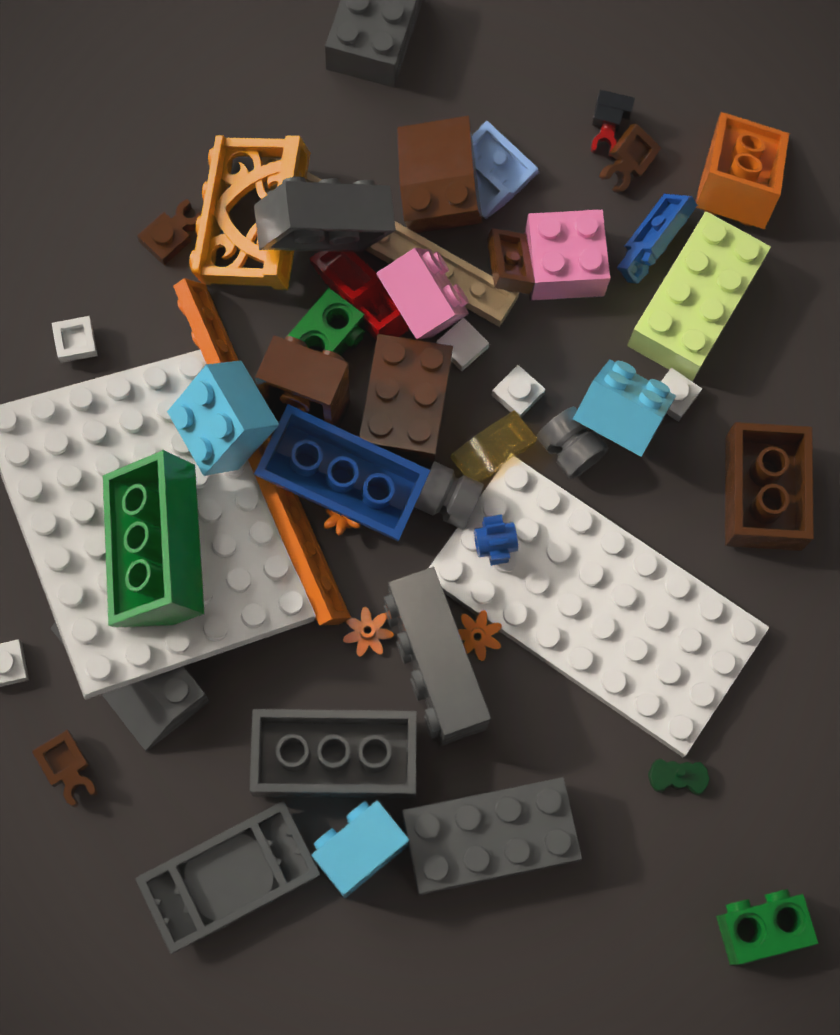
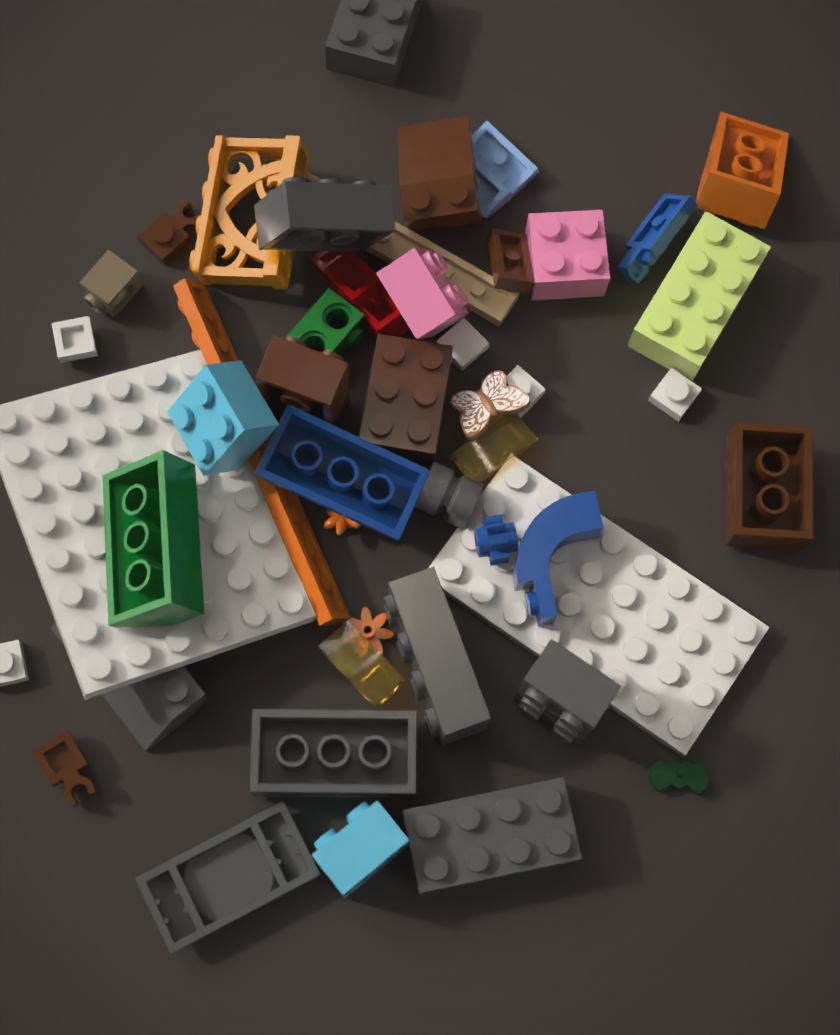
orange plant [458,610,502,661] -> none
flat silver wheel [536,406,609,479] -> none
medium azure brick [573,359,677,457] -> none
black piece [591,89,635,157] -> none
reddish brown plate [599,124,661,192] -> none
green brick [716,889,818,965] -> none
none -> dark tan brick [79,250,143,318]
none -> clear yellow slope [319,620,405,709]
none -> medium nougat animal [450,370,530,440]
none -> blue arch [513,490,603,627]
none -> dark grey brick [513,639,622,744]

